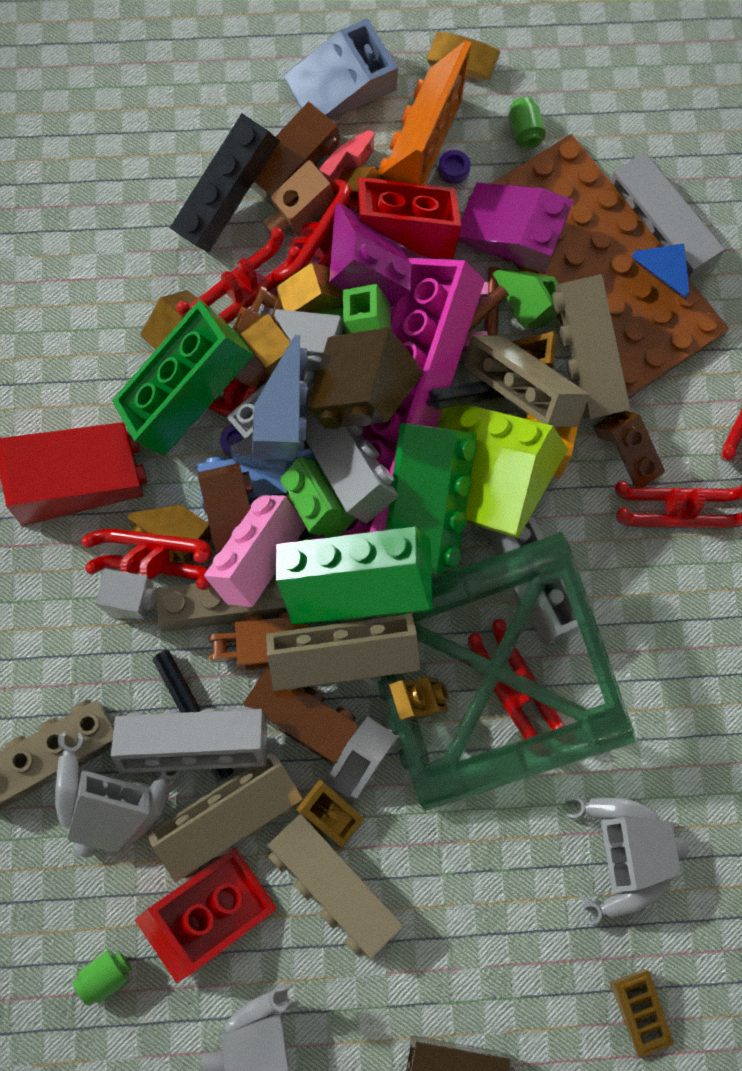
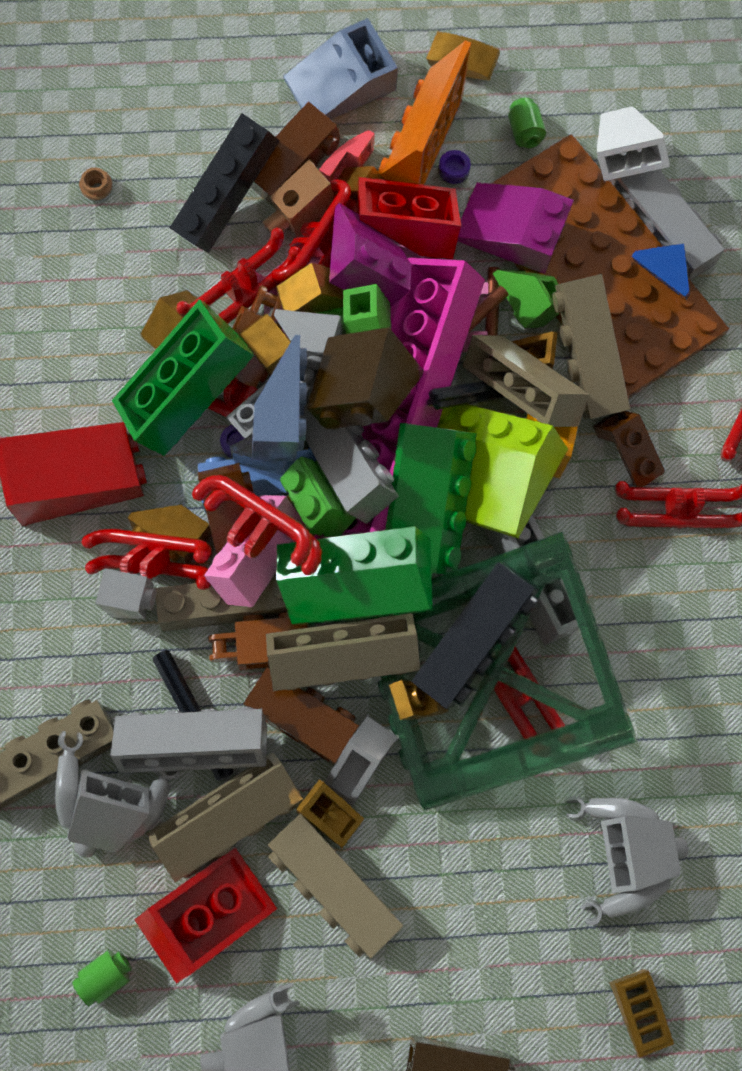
none -> medium nougat plate [79,167,113,200]
none -> red piece [192,475,322,576]
none -> black brick [411,561,540,709]
none -> white slope [597,106,670,181]

